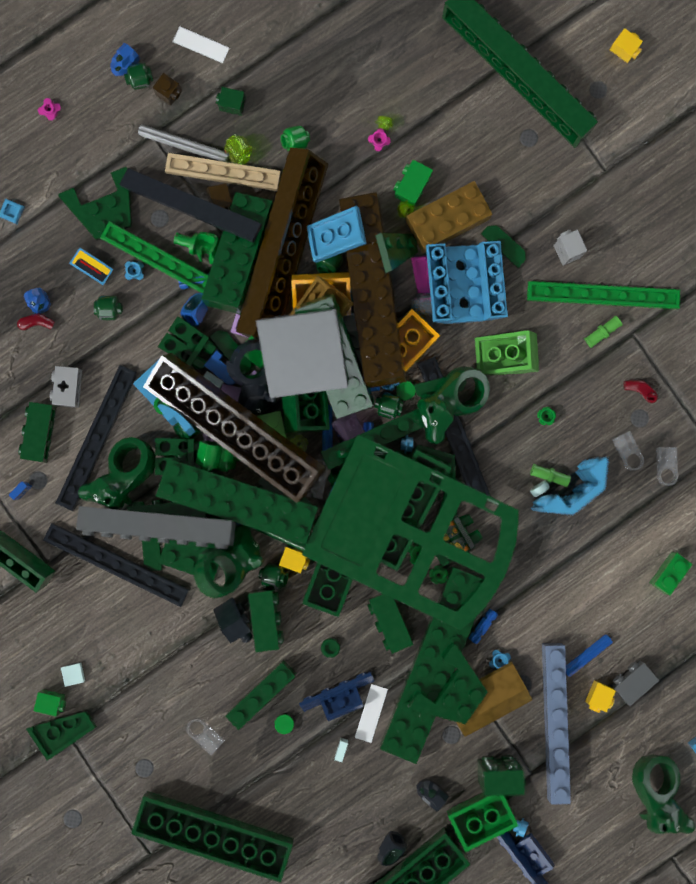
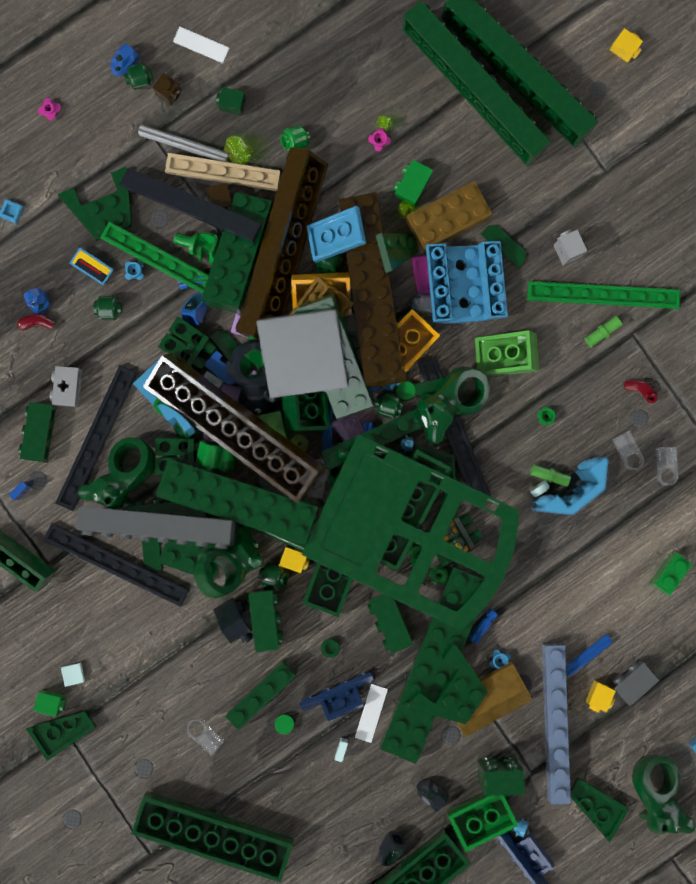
none -> dark green brick [402,0,550,167]
none -> dark green wing [570,777,629,843]

